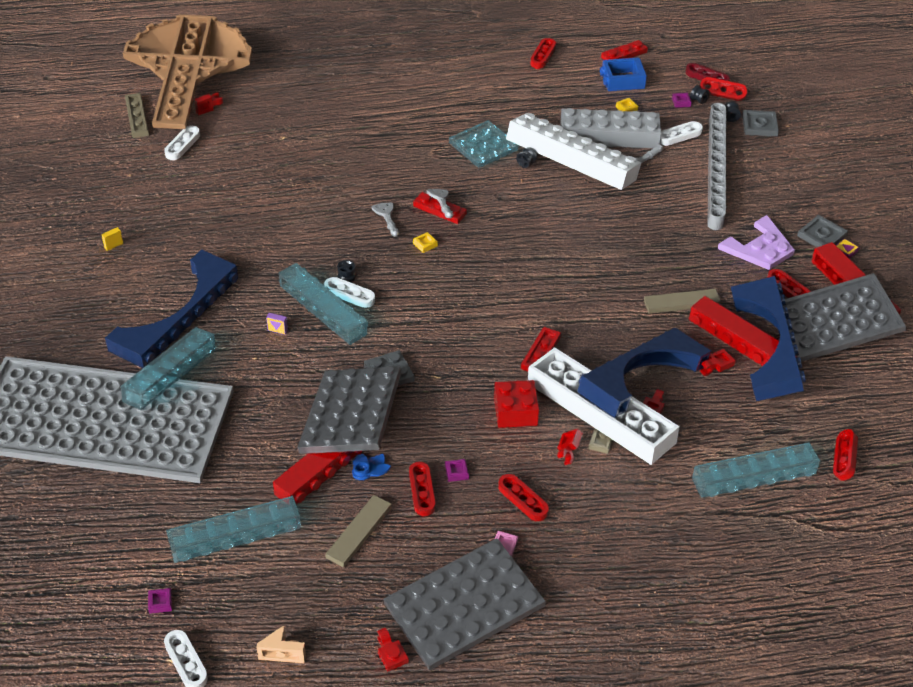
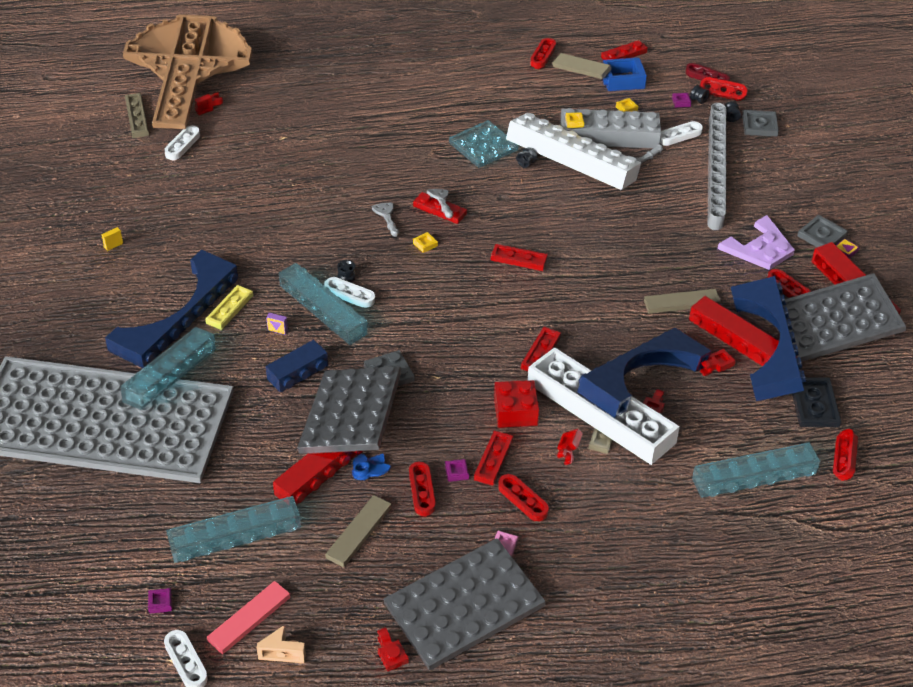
none -> light yellow tile [205,285,253,330]
none -> coral tile [207,581,290,655]
none -> dark blue brick [265,339,328,393]
none -> red plate [474,430,513,486]
none -> red plate [491,244,548,271]
none -> dark tan tile [552,53,611,79]
none -> yellow tile [565,112,584,128]
none -> black plate [792,377,841,427]

